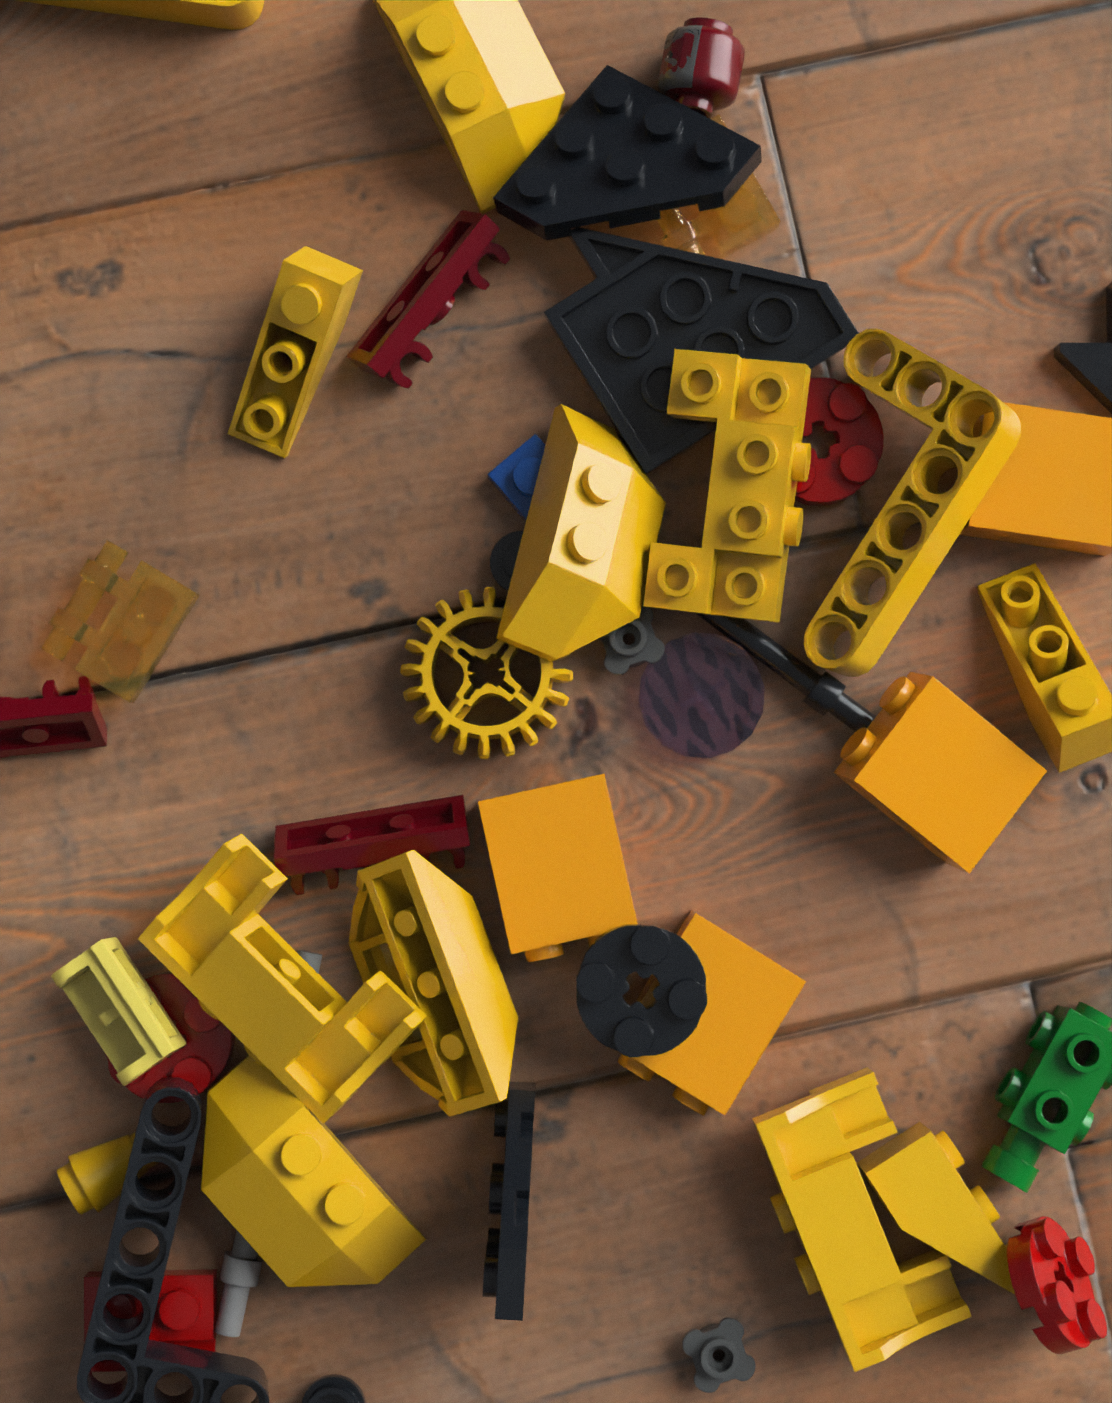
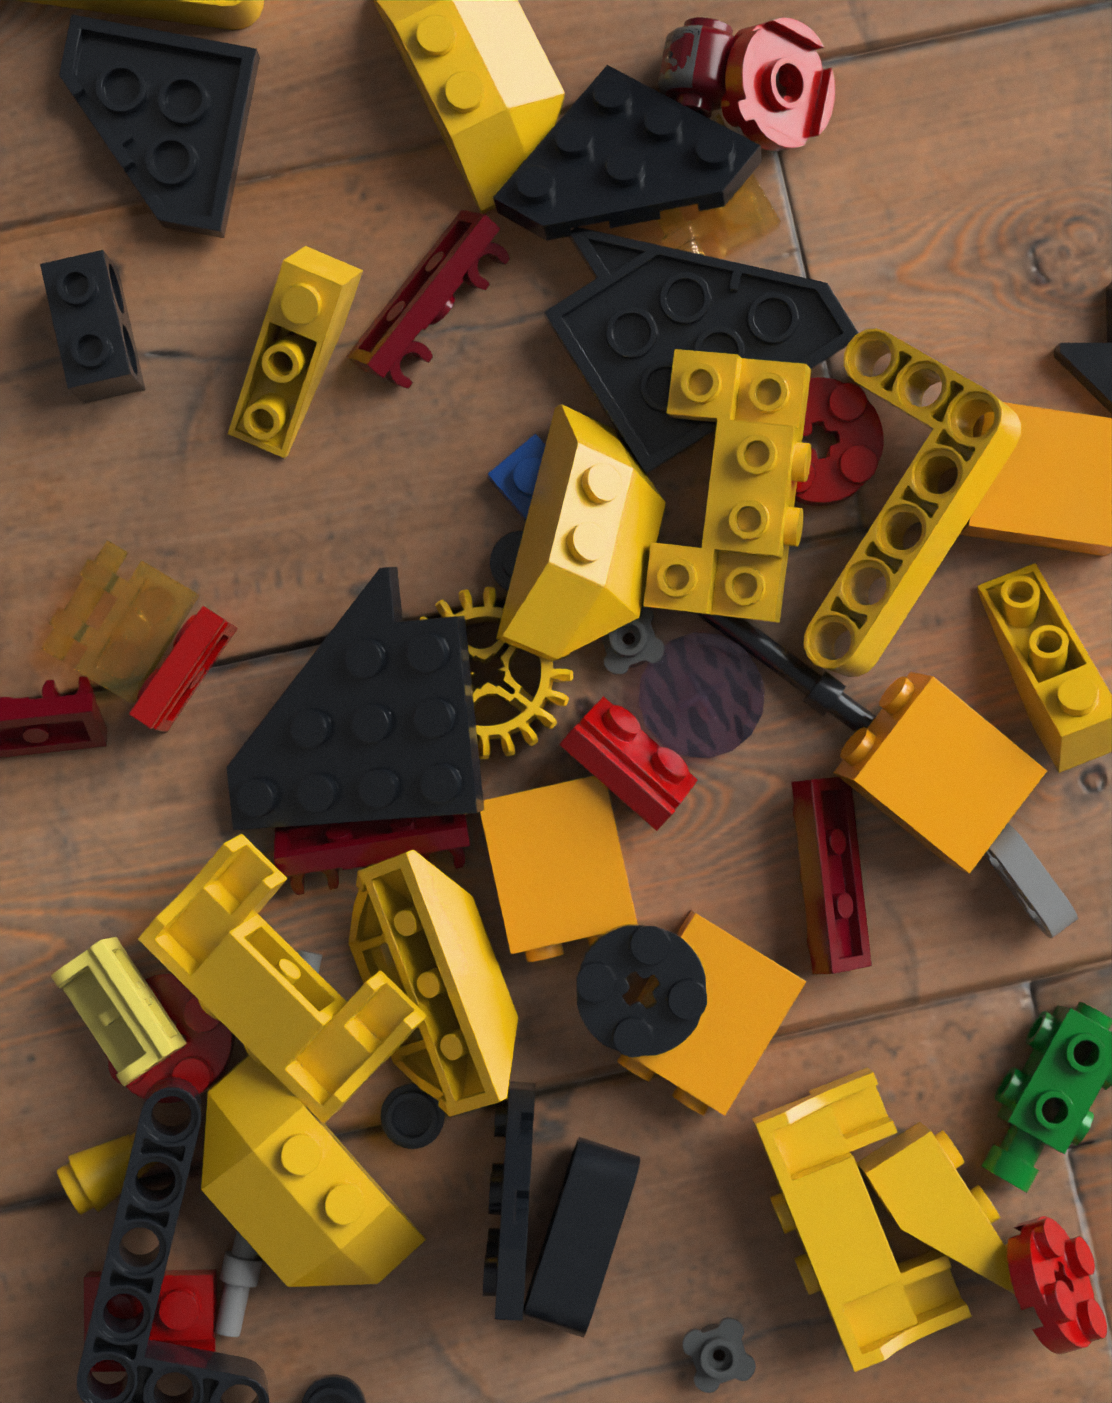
none -> black brick [40,250,145,404]
none -> black plate [59,14,260,238]
none -> red plate [129,606,238,732]
none -> black wing [226,567,484,830]
none -> black plate [381,1083,445,1149]
none -> black beam [523,1137,640,1338]
none -> red plate [559,696,698,831]
none -> plate [721,17,835,152]
none -> dark red plate [791,777,872,975]
none -> light grey beam [984,823,1078,939]

